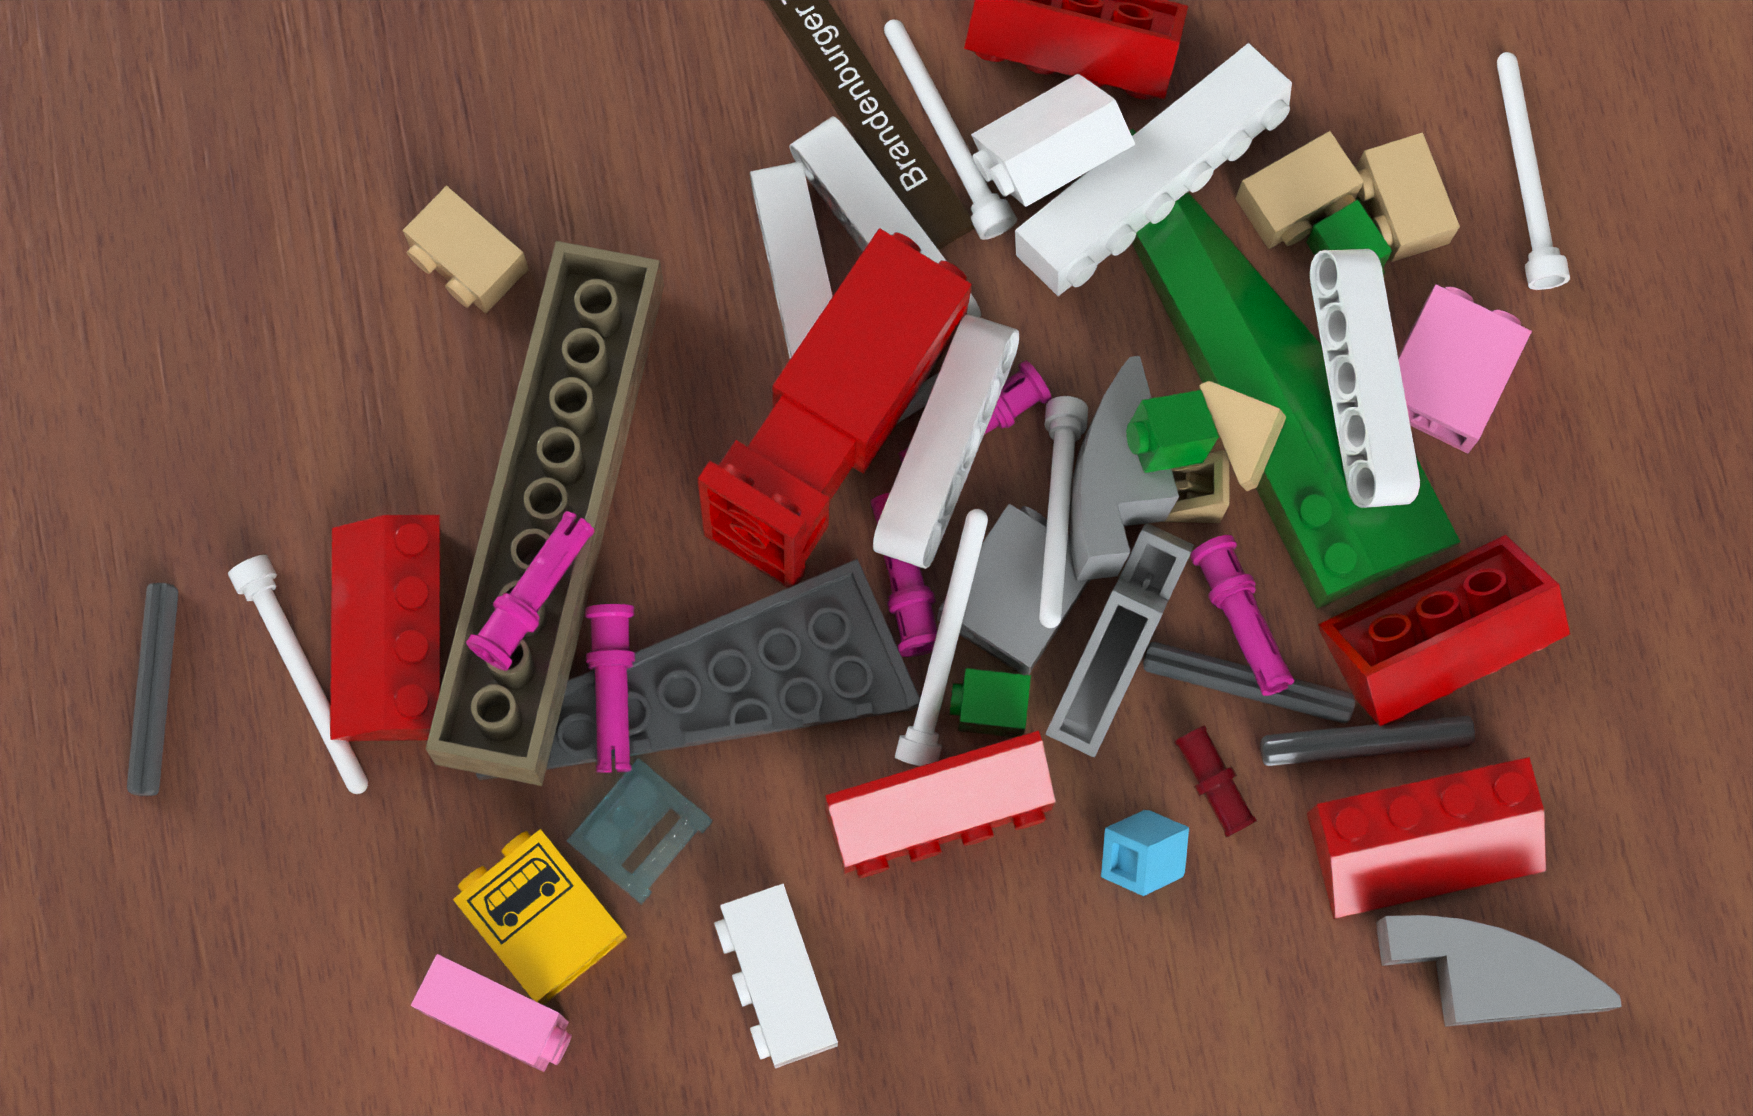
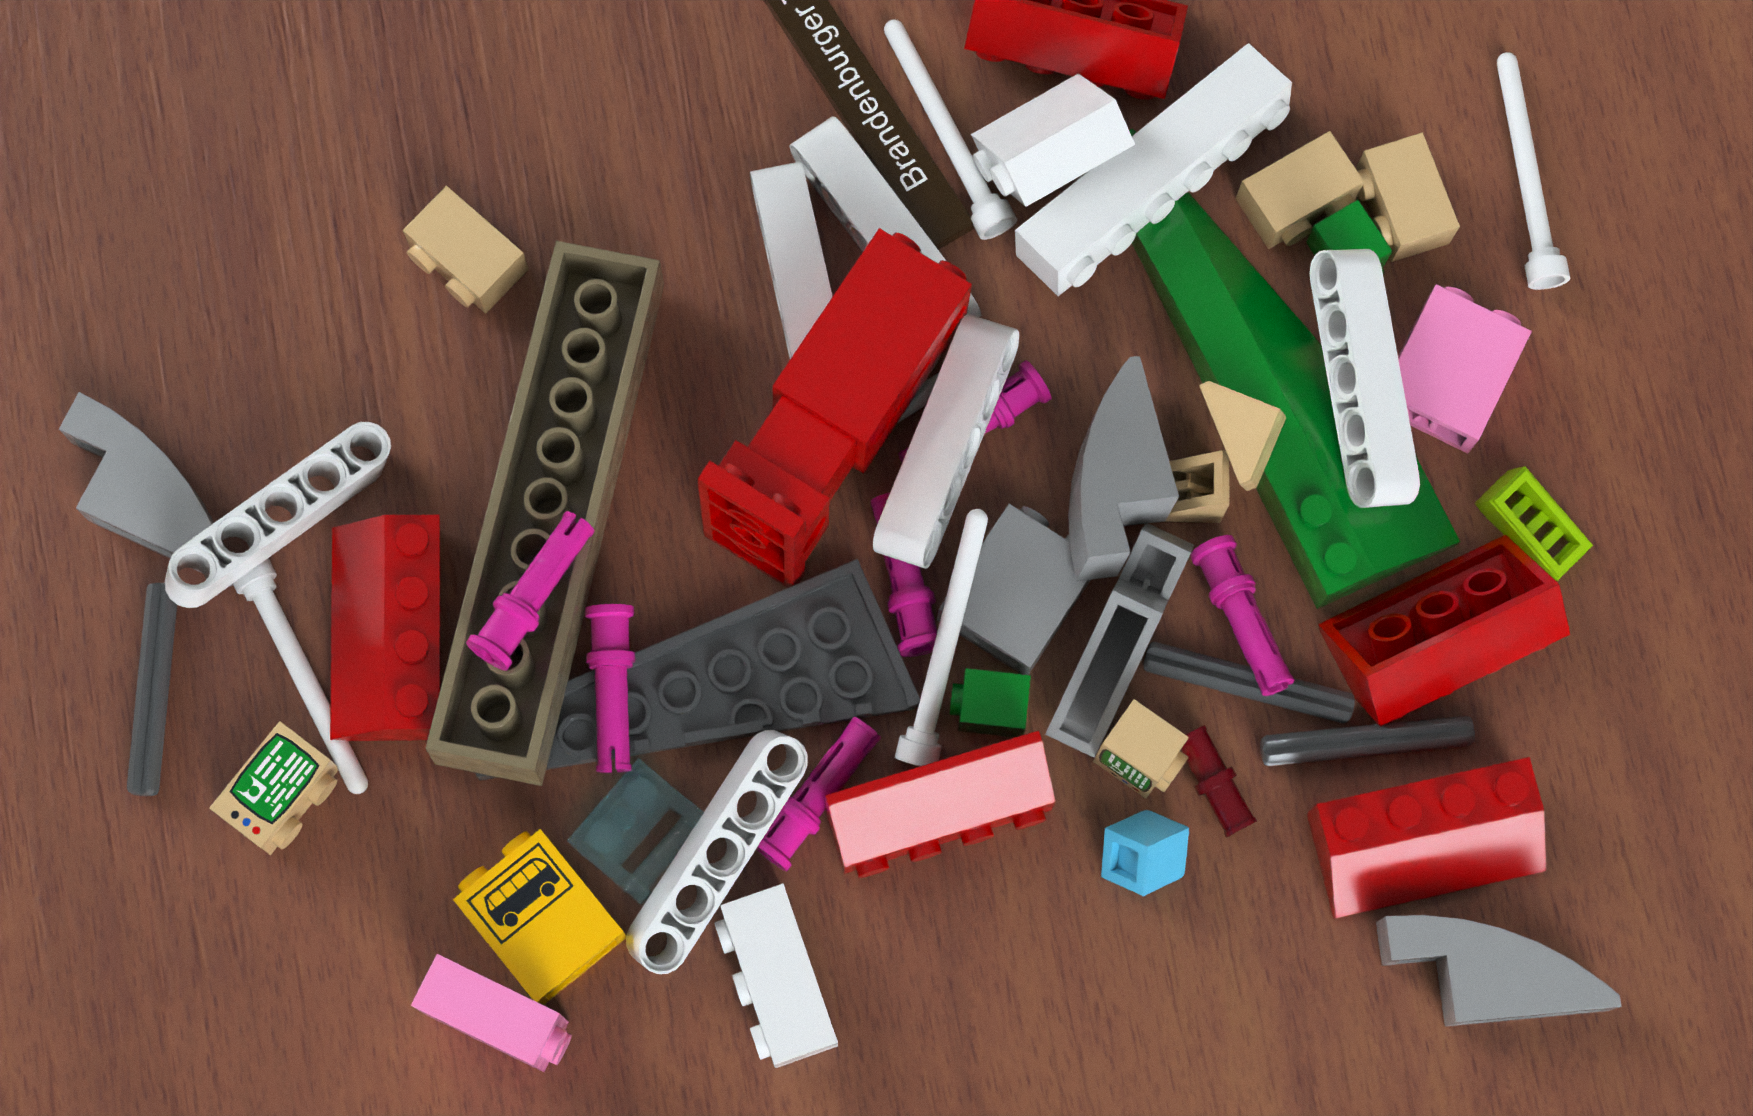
white piece [1039,396,1088,628] -> none
green brick [1126,390,1219,473] -> none
none -> light grey slope [59,392,232,586]
none -> white beam [165,422,391,608]
none -> brick [209,721,338,855]
none -> white beam [626,730,808,974]
none -> dark pink pin [756,717,881,872]
none -> tan brick [1093,699,1189,799]
none -> lime slope [1474,466,1593,581]

